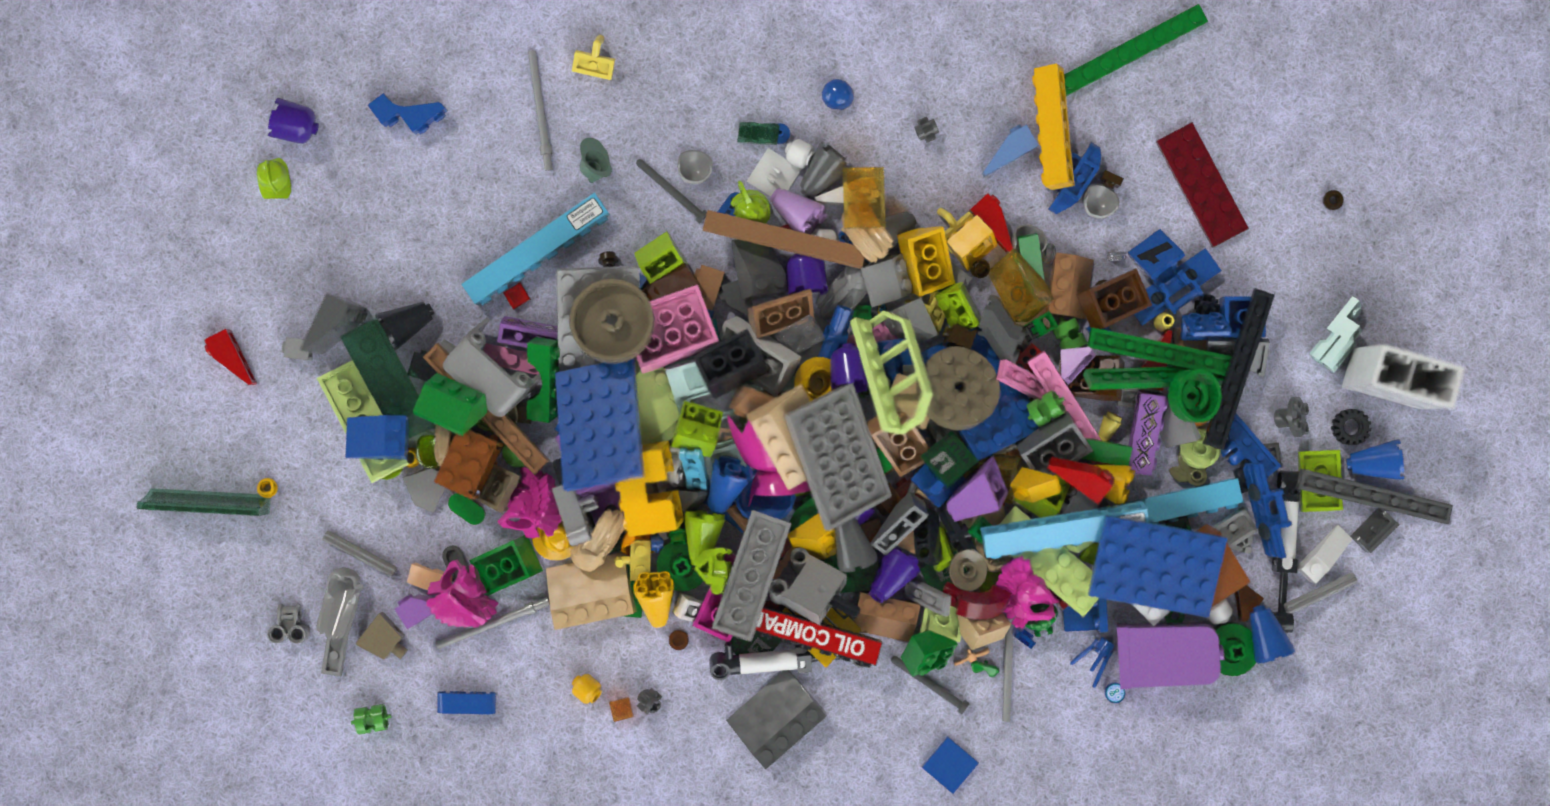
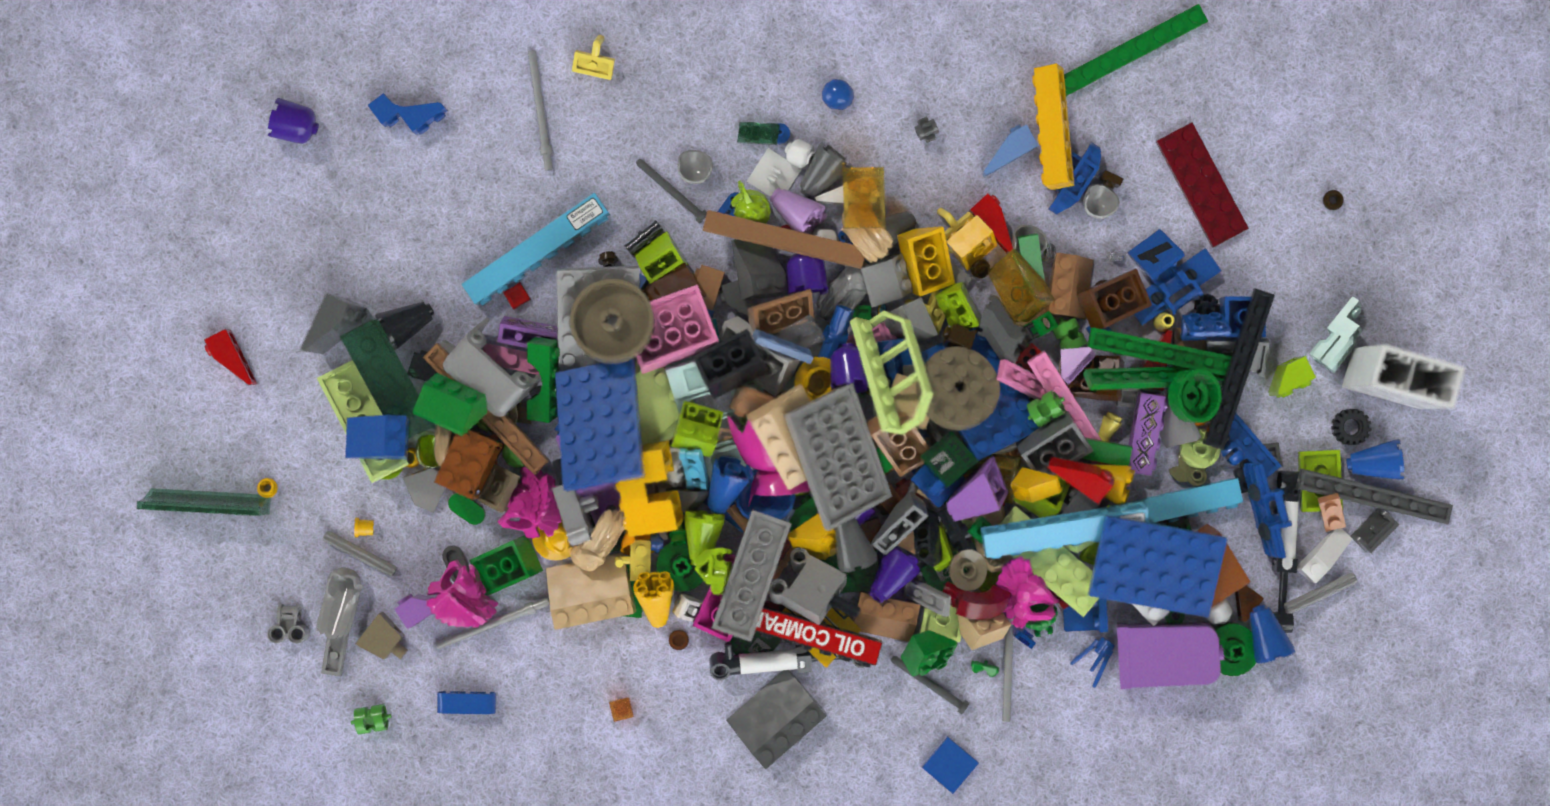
lime piece [257,158,291,199] -> none
light grey brick [282,337,313,361] -> none
light nougat slope [407,563,453,590] -> none
yellow head [571,674,602,704] -> none
sand green piece [579,138,612,183] -> none
dark grey gear [637,688,662,714] -> none
light nougat piece [954,648,990,666] -> none
tile [1104,682,1126,703] -> none
light grey slope [1212,507,1257,554] -> none
dark grey plate [1274,397,1309,437] -> none
none -> yellow piece [354,517,374,538]
none -> black pin [624,220,663,255]
none -> medium blue tile [752,329,813,364]
none -> lime slope [1268,356,1316,398]
none -> nougat plate [1317,493,1346,532]

